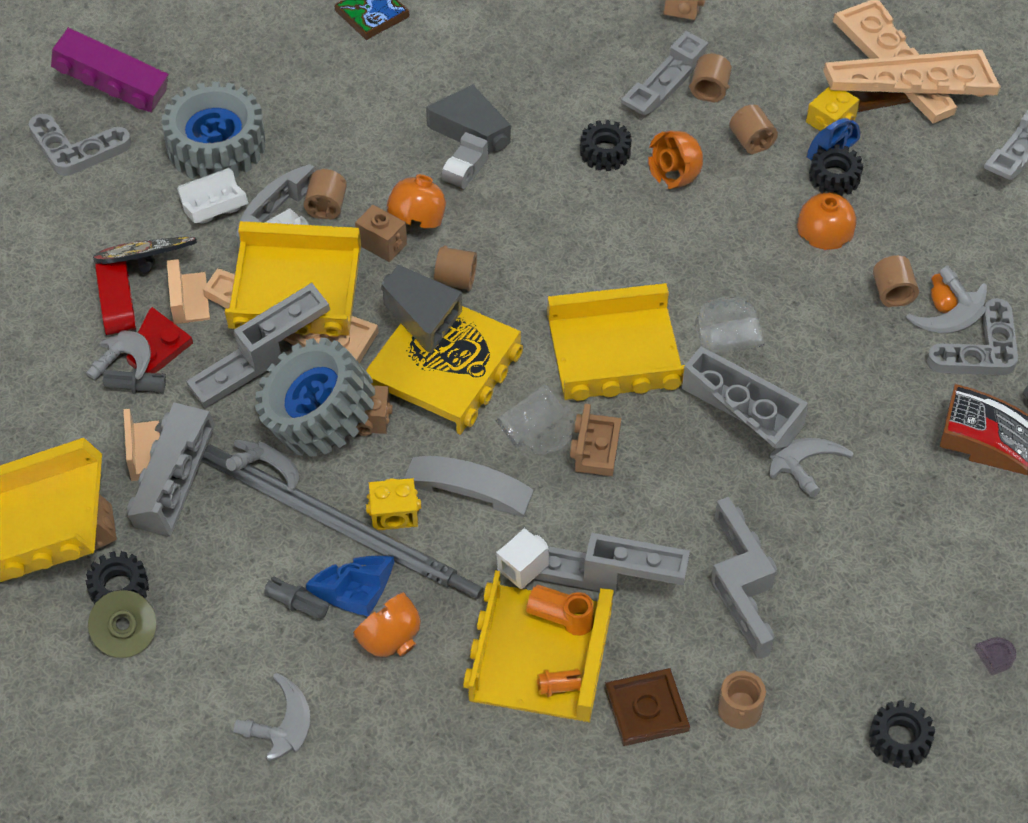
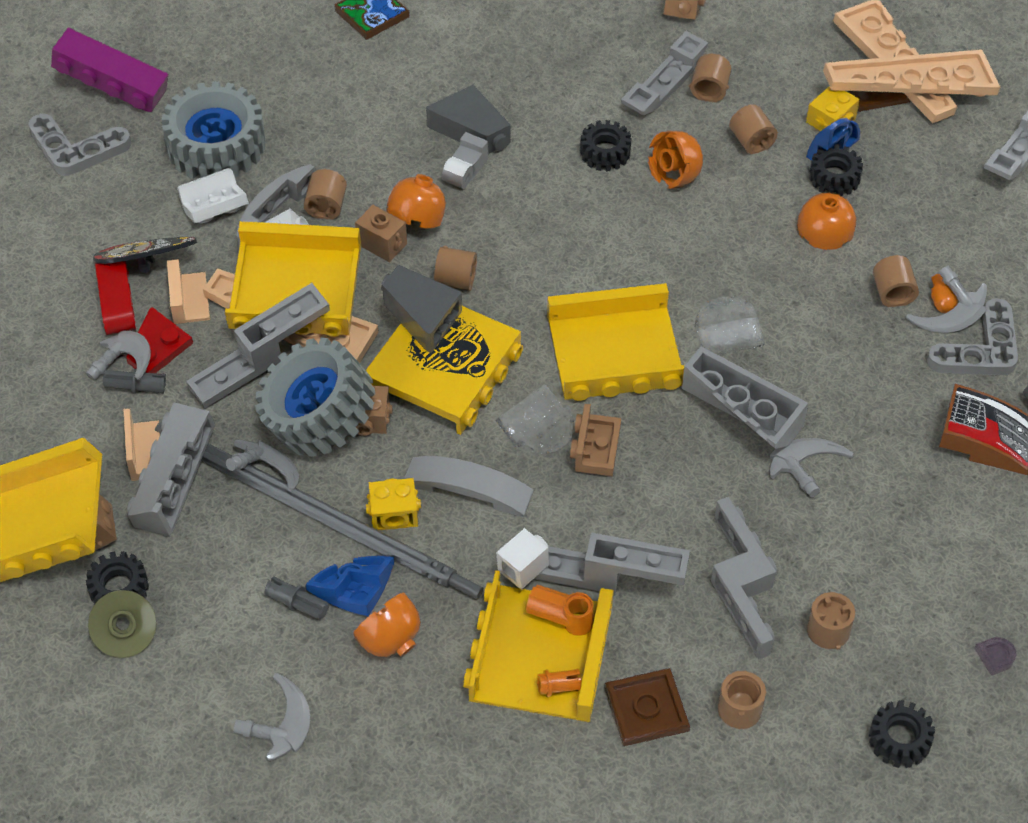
none -> medium nougat piece [807,592,856,650]

